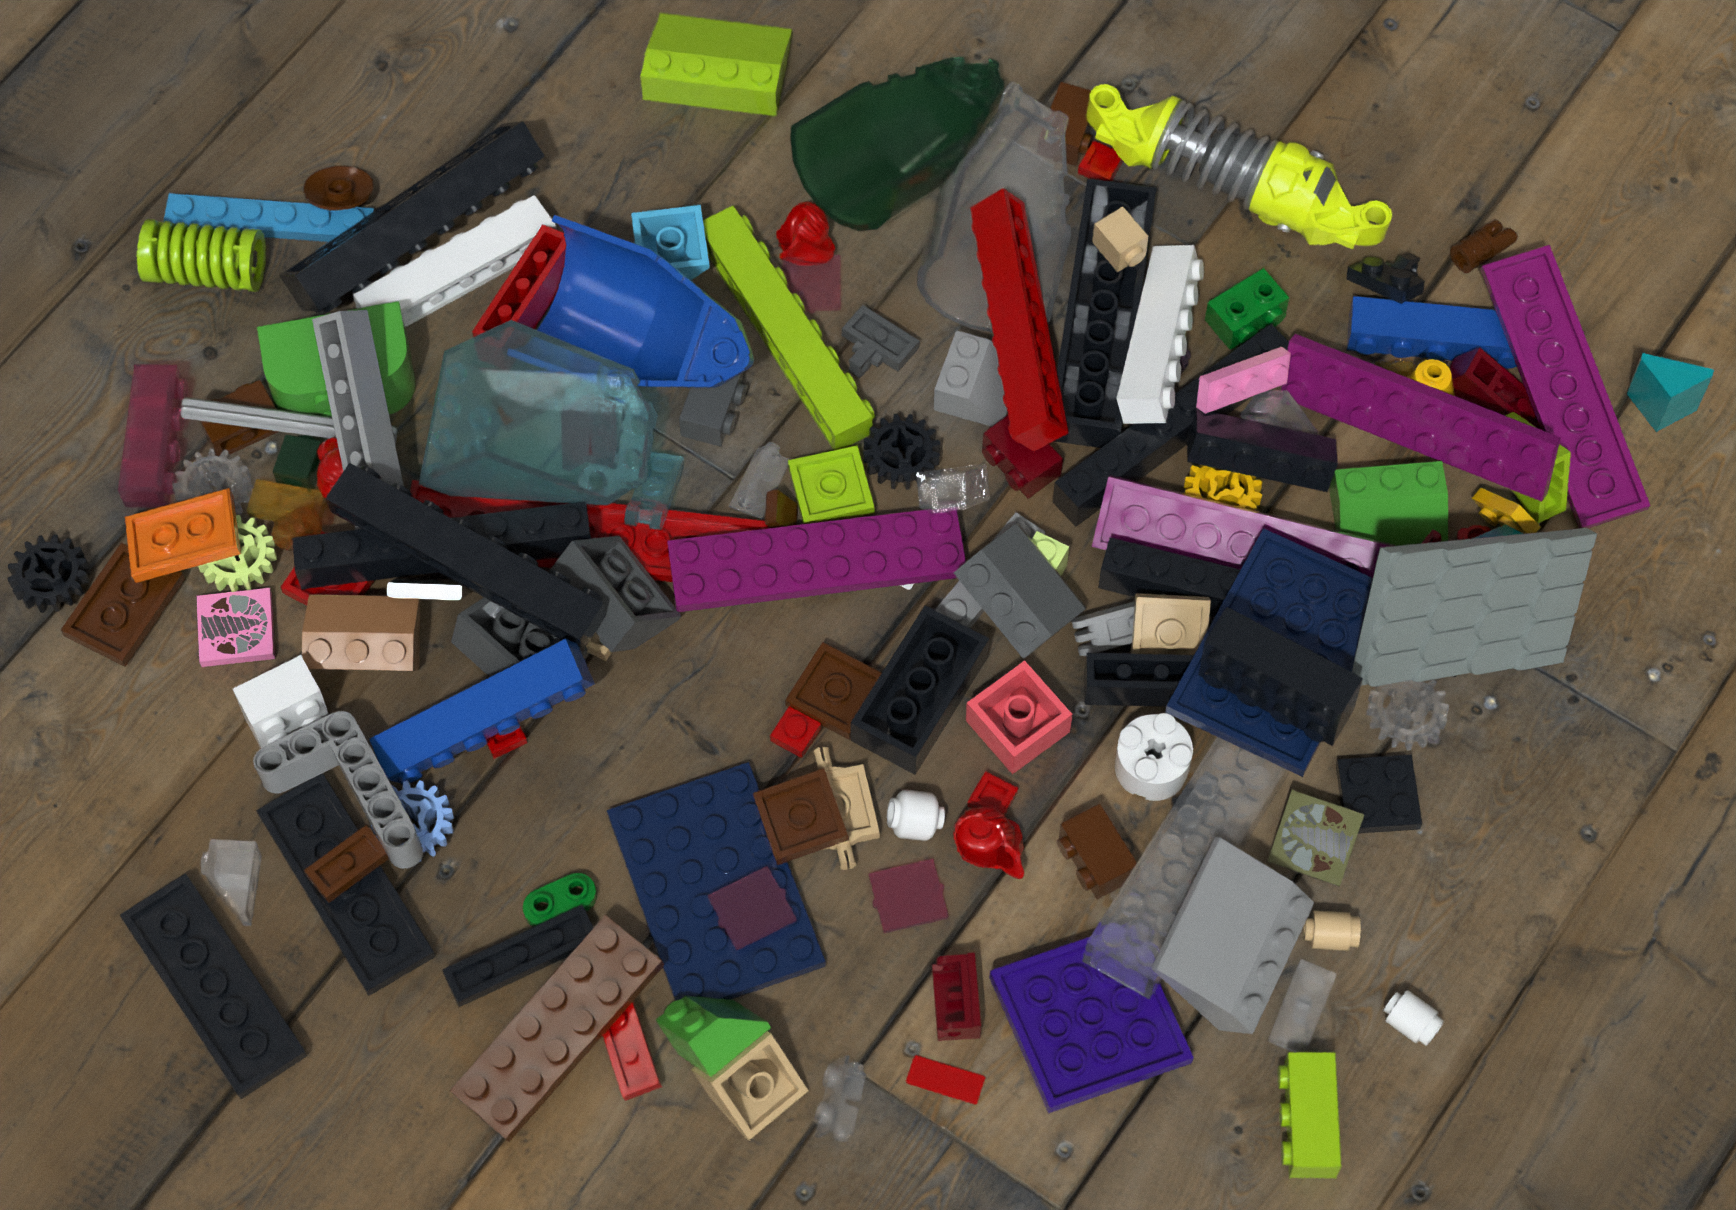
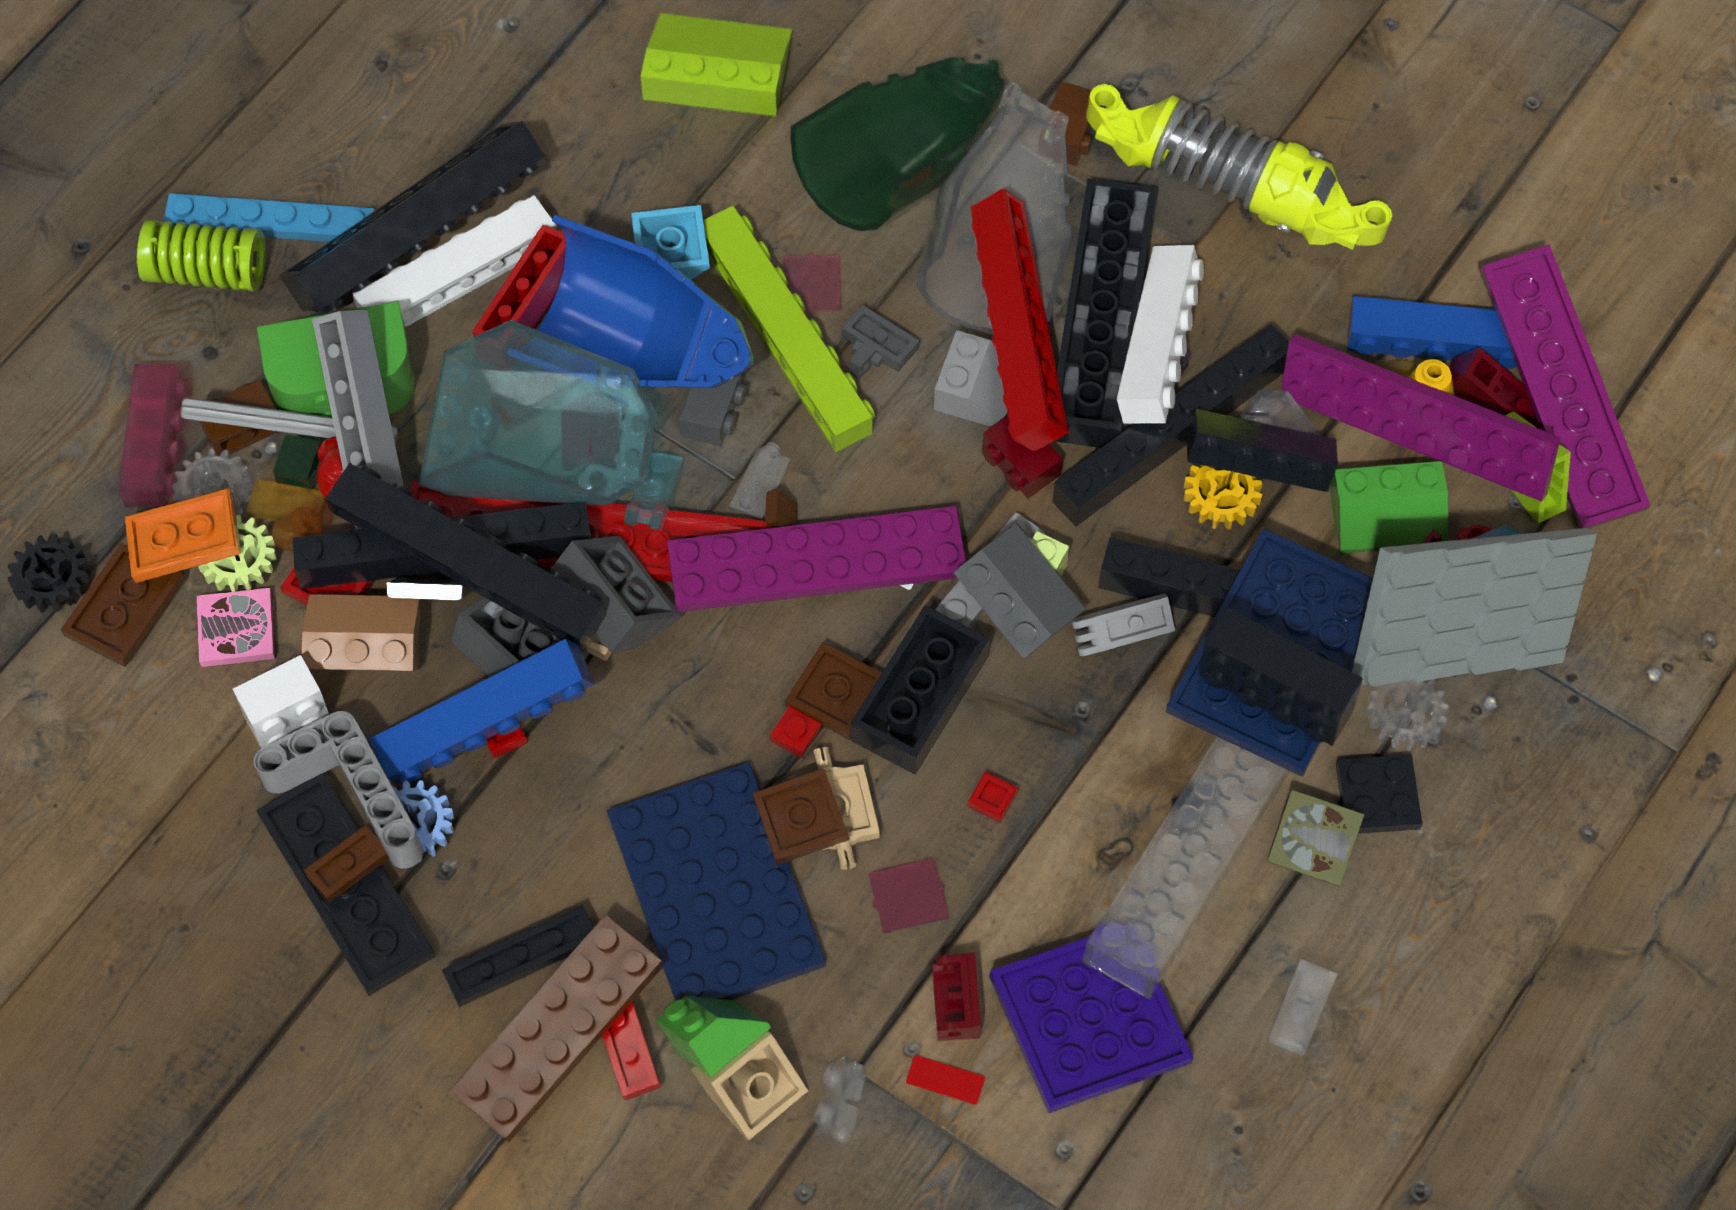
black plate [120,873,307,1099] -> none
clear slope [201,839,262,926] -> none
reddish brown dish [304,166,374,210] -> none
green plate [523,873,597,927] -> none
clear pink piece [708,866,796,951] -> none
red hair [776,201,835,266] -> none
lime plate [788,445,875,524] -> none
black gear [863,414,941,490] -> none
white head [887,790,945,841] -> none
clear slope [916,464,990,513] -> none
red hair [953,806,1025,879] -> none
coral brick [966,661,1073,775] -> none
reddish brown brick [1057,804,1139,900] -> none
red plate [1078,140,1123,182] -> none
black brick [1084,653,1194,707] -> none
tan brick [1092,207,1148,272] -> none
plate [1092,475,1395,578] -> none
white brick [1115,713,1193,801] -> none
tan plate [1131,593,1211,655] -> none
light grey slope [1151,837,1314,1034] -> none
bright pink plate [1196,347,1291,414] -> none
green brick [1205,268,1289,350] -> none
lime brick [1278,1052,1341,1178] -> none
tan brick [1303,910,1361,951] -> none
black hinge [1346,253,1425,304] -> none
white brick [1384,990,1444,1046] -> none
reddish brown hinge [1450,220,1518,274] -> none
yellow hinge [1472,488,1541,534] -> none
teal slope [1627,353,1714,432] -> none

